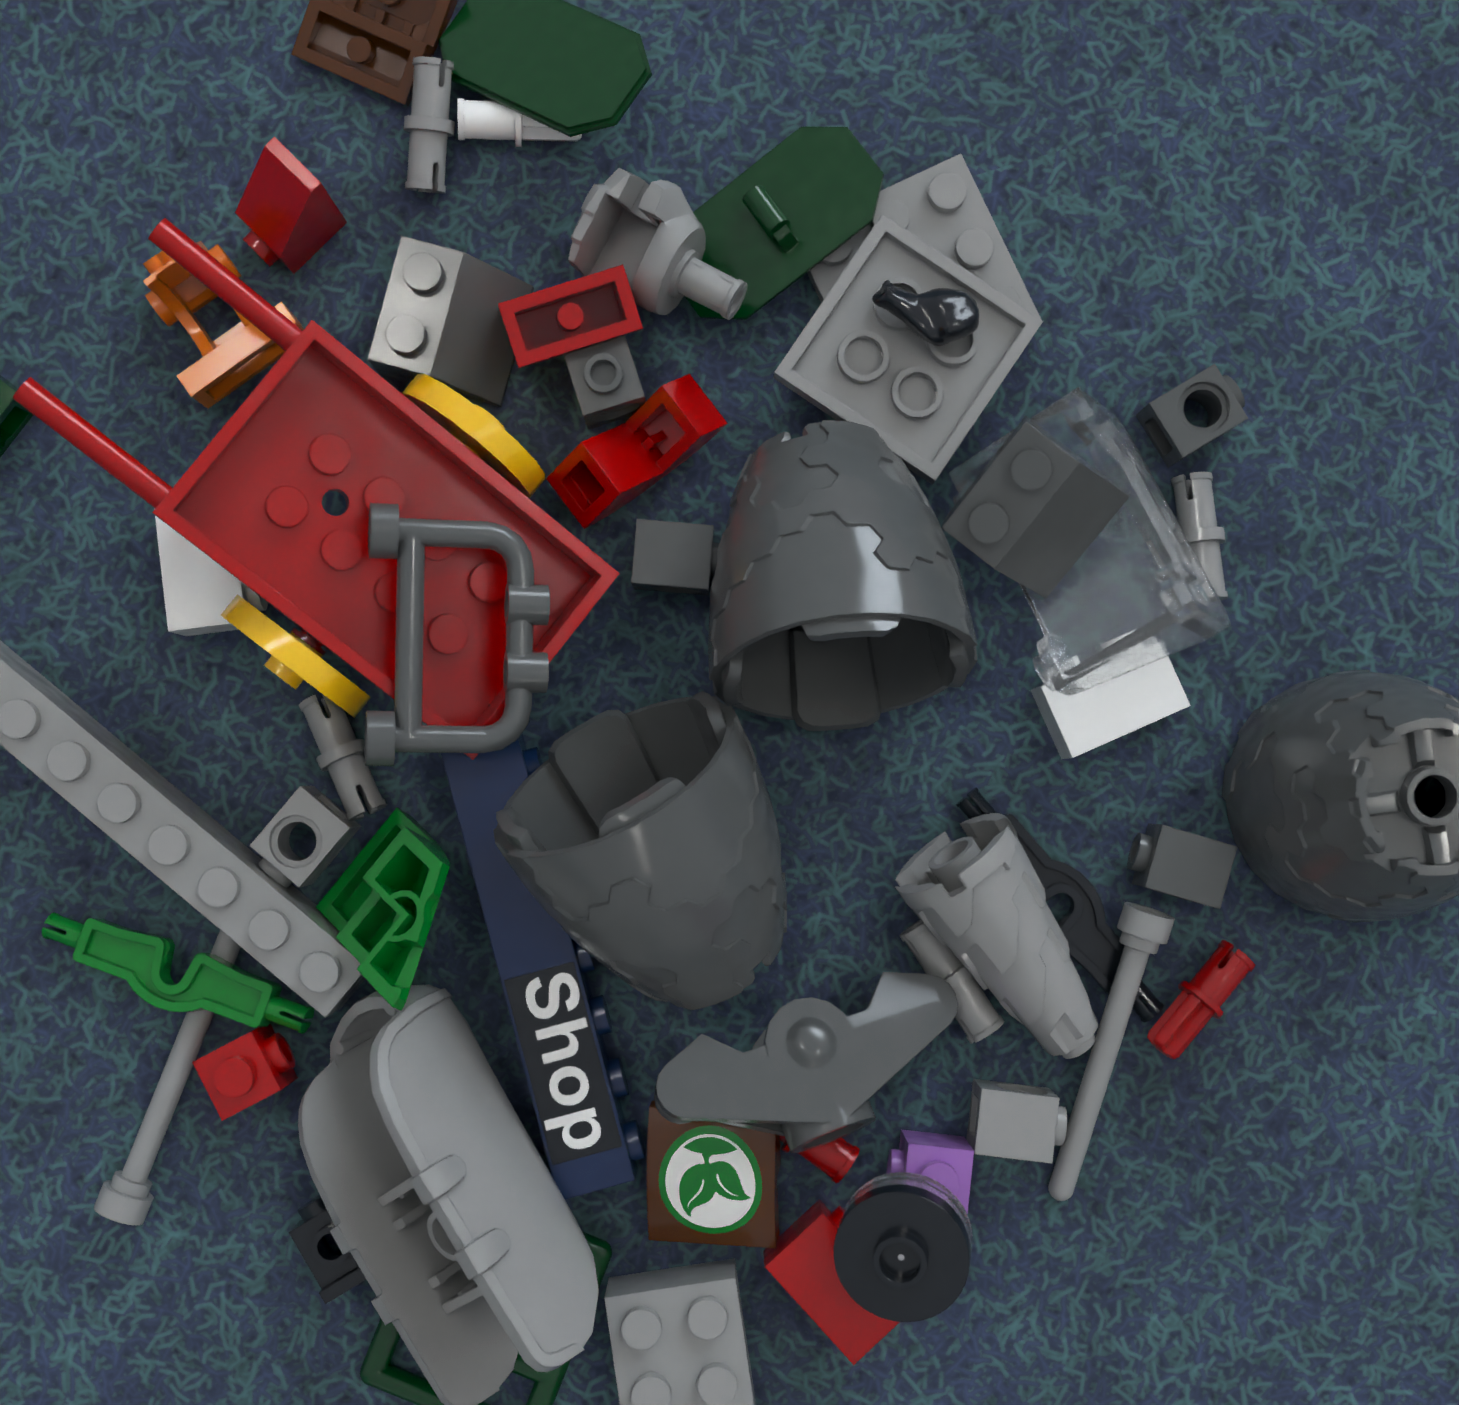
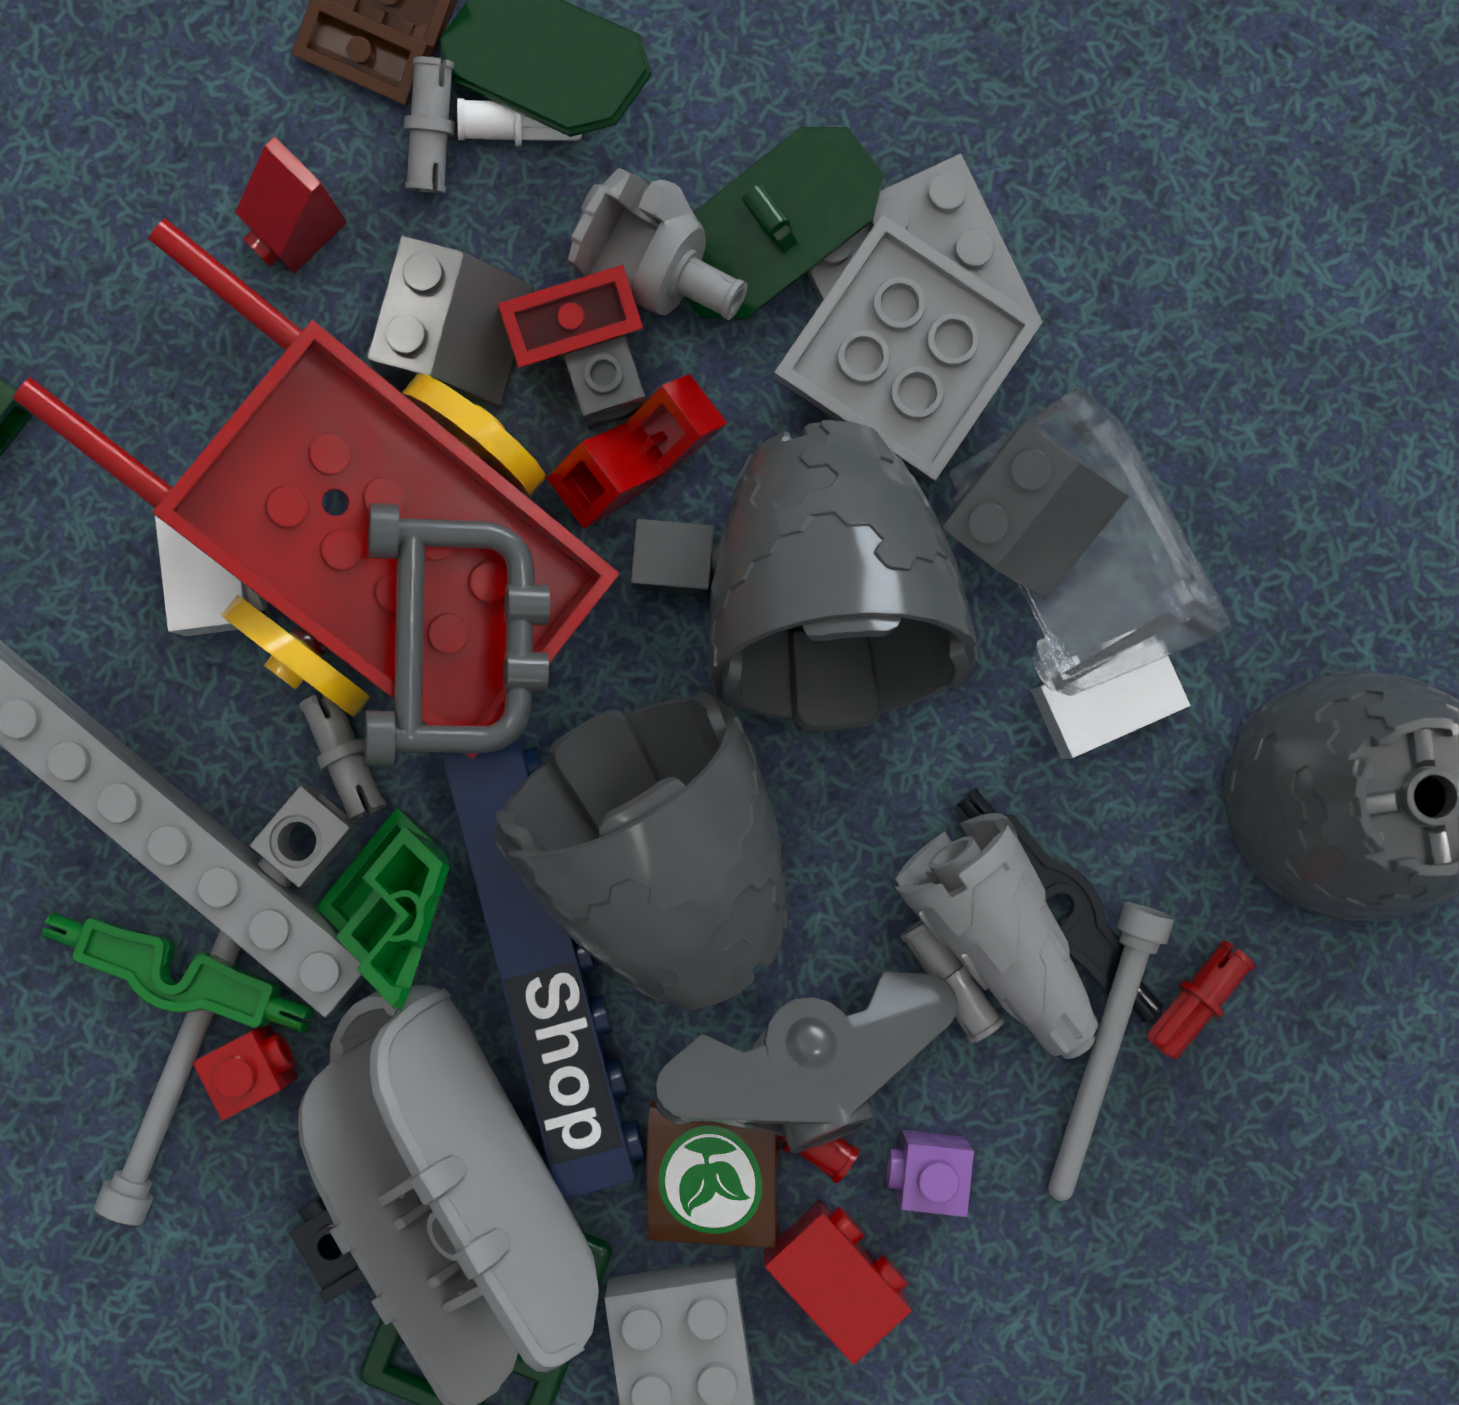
orange tile [143,241,304,409] -> none
black piece [834,1172,973,1322] -> none
black animal [872,280,980,346] -> none
light grey brick [966,1079,1067,1164] -> none
dark grey brick [1127,823,1238,909] -> none
dark grey brick [1136,364,1248,468] -> none
light grey pin [1171,472,1228,604] -> none

